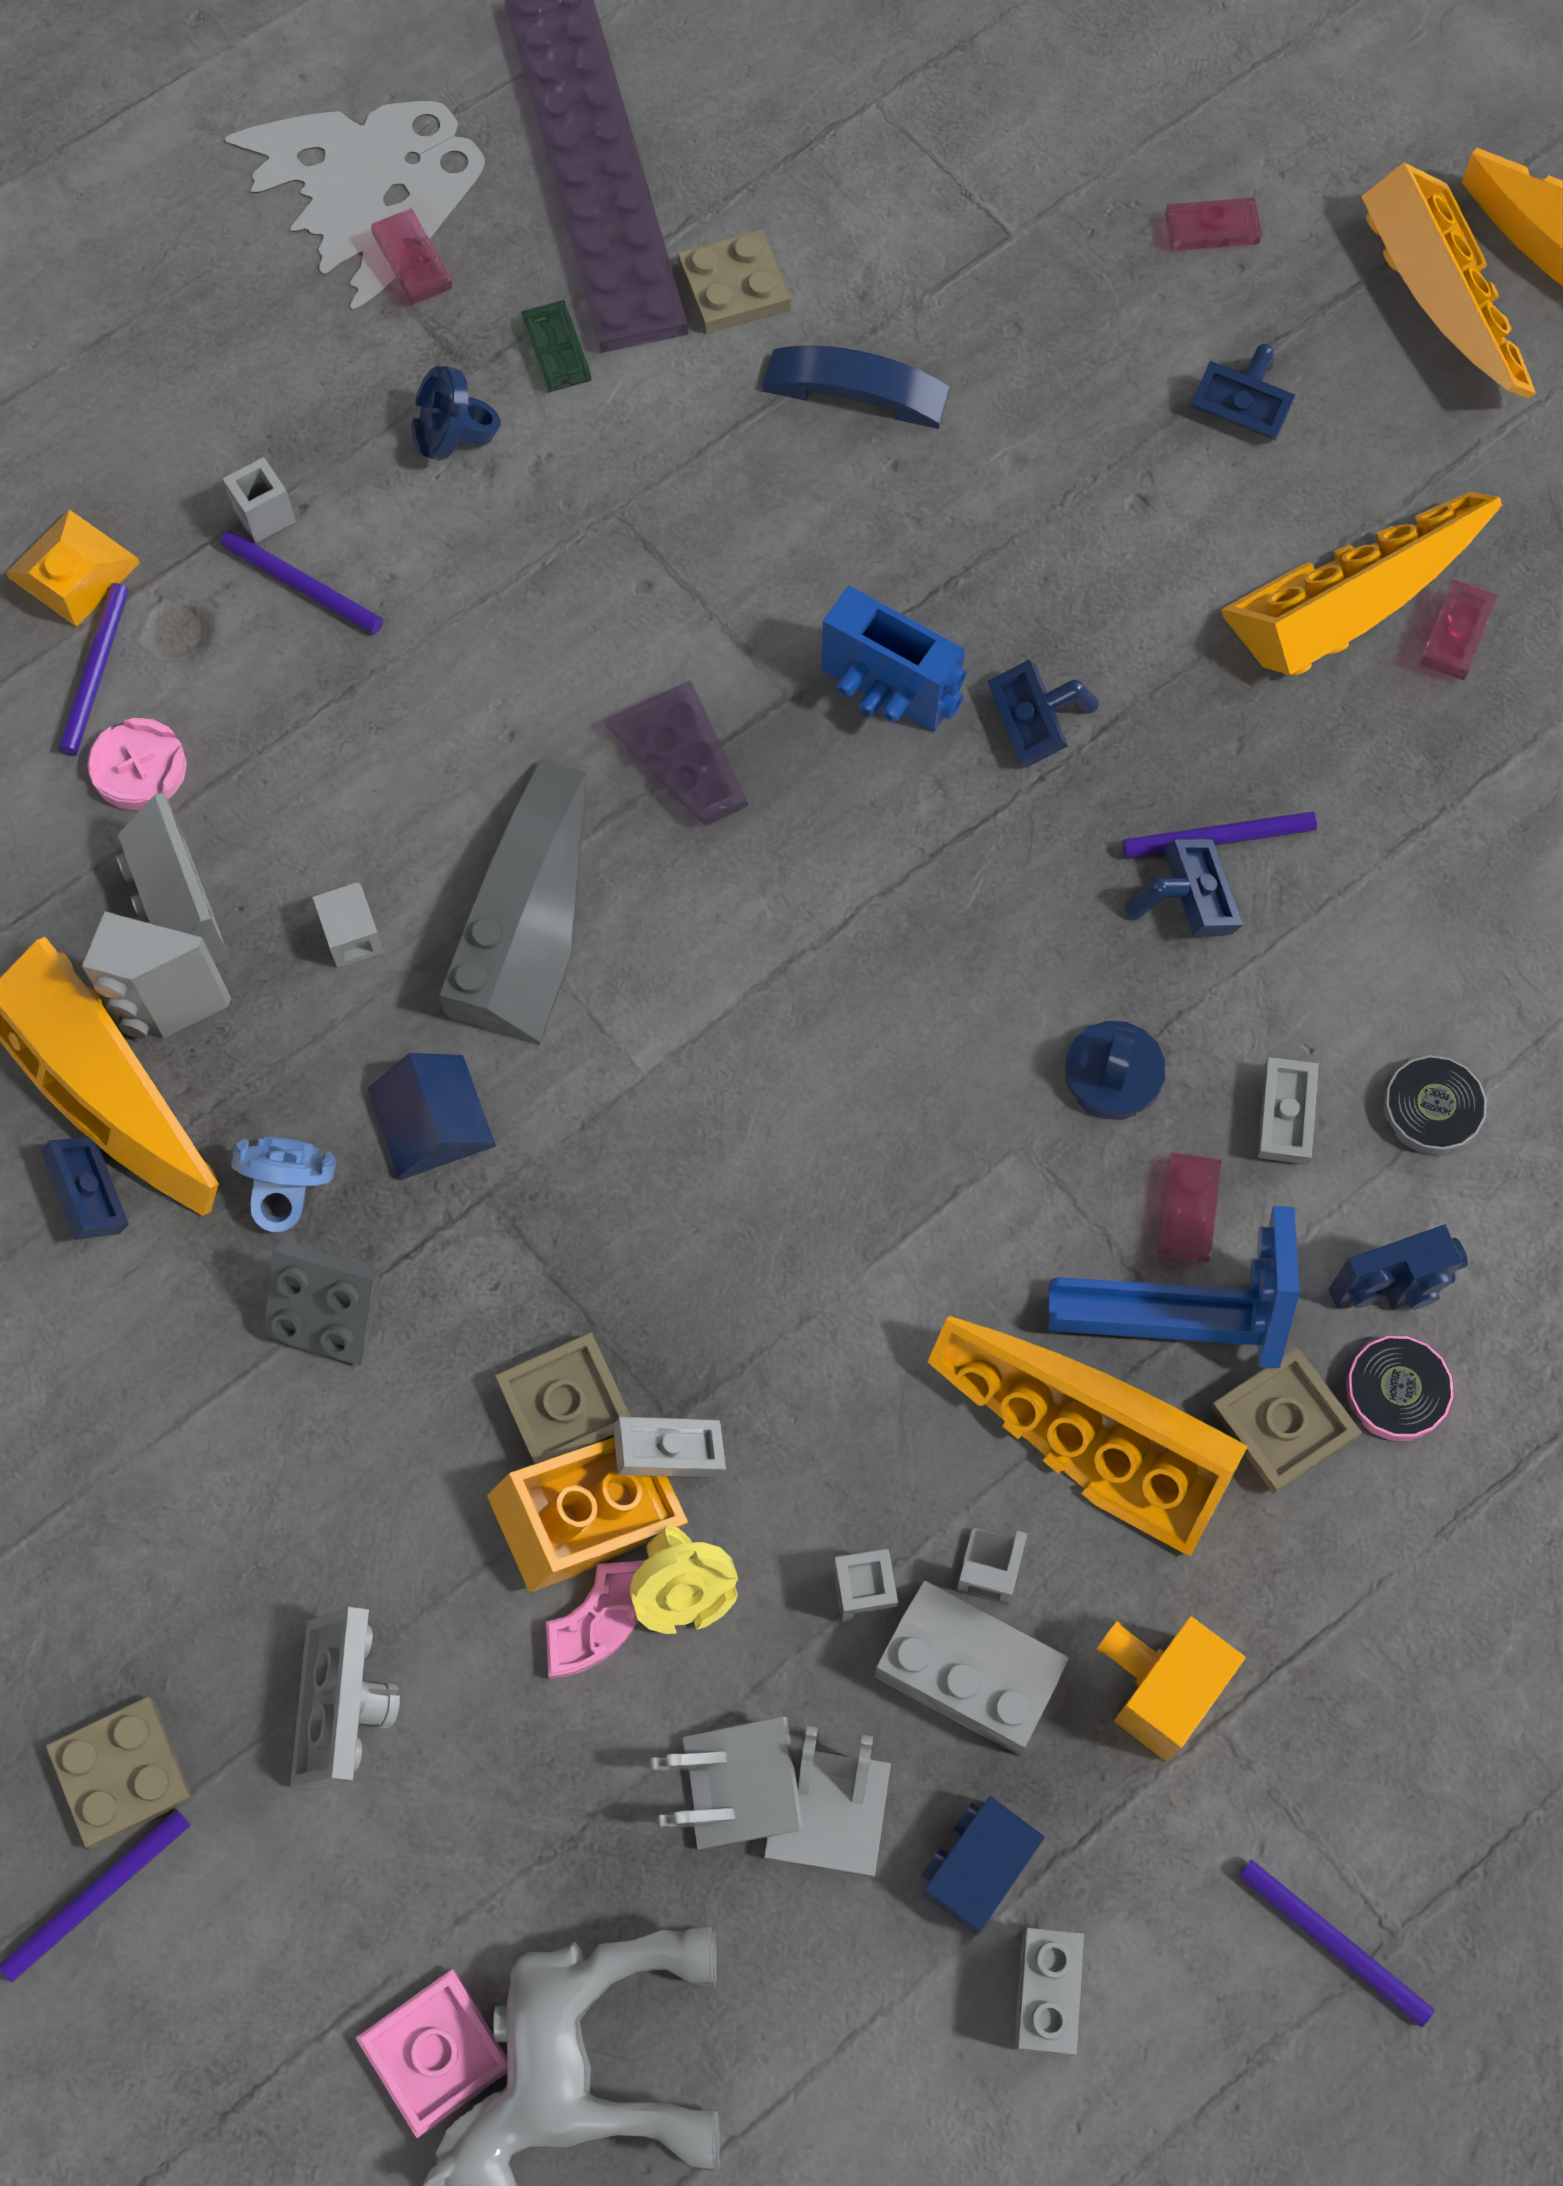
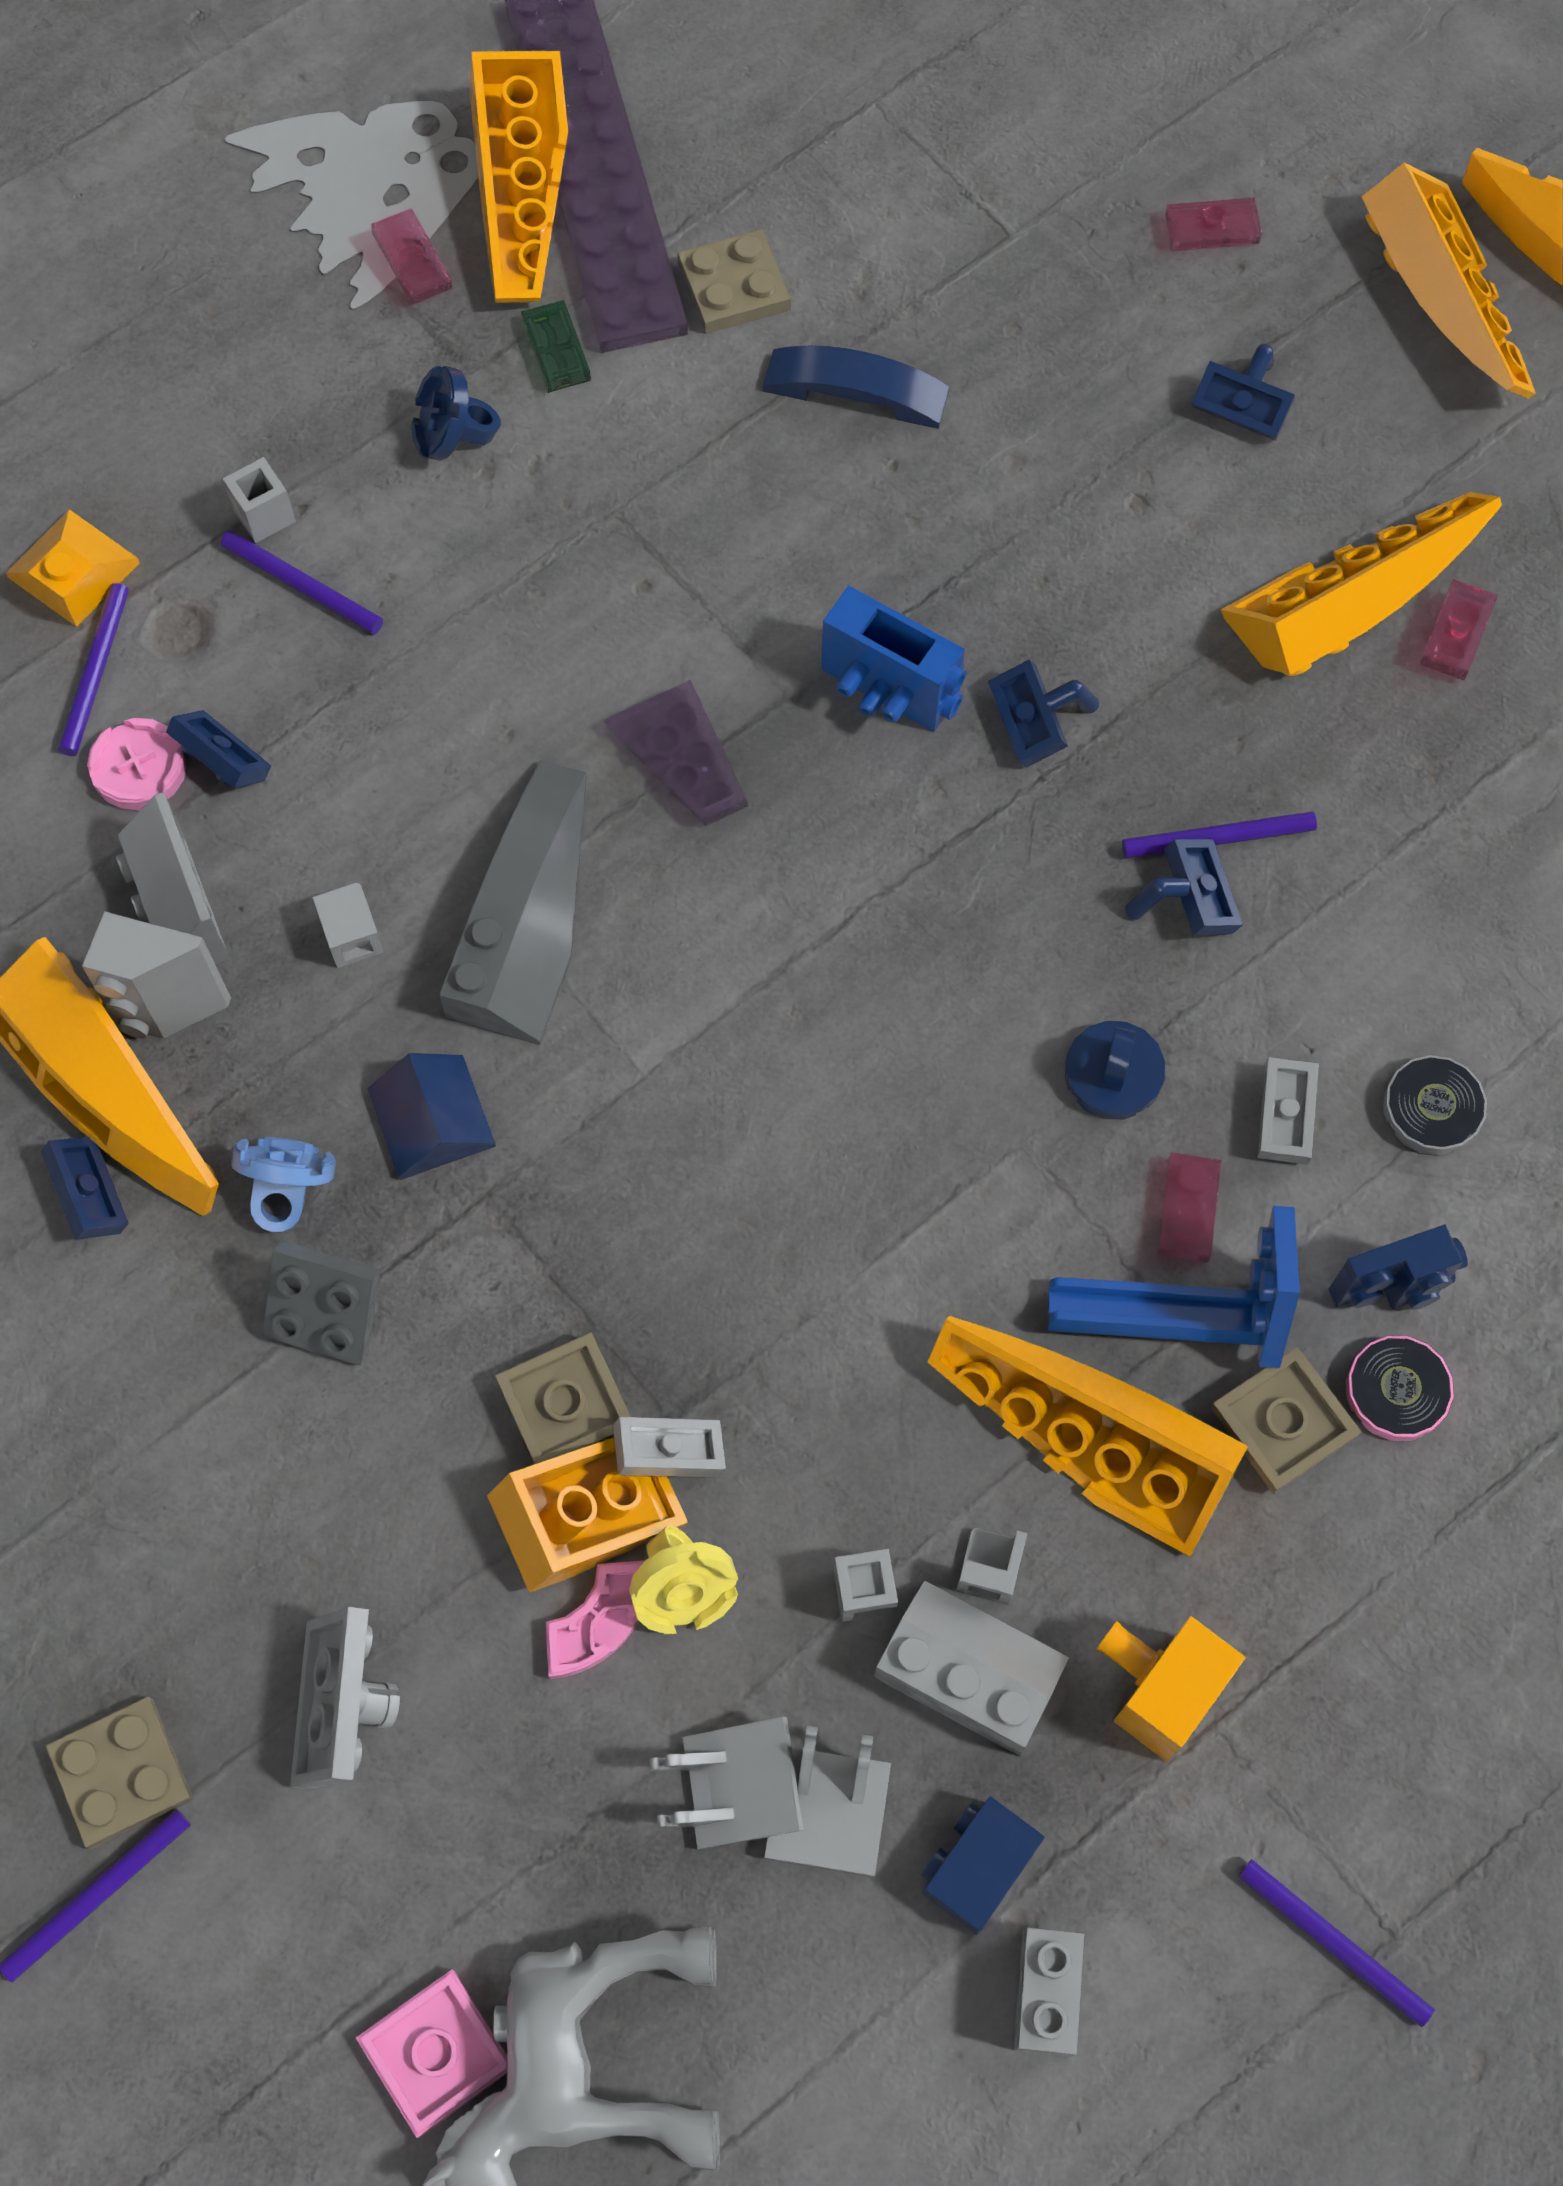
none -> dark blue plate [166,710,272,789]
none -> light orange wedge [469,51,568,303]

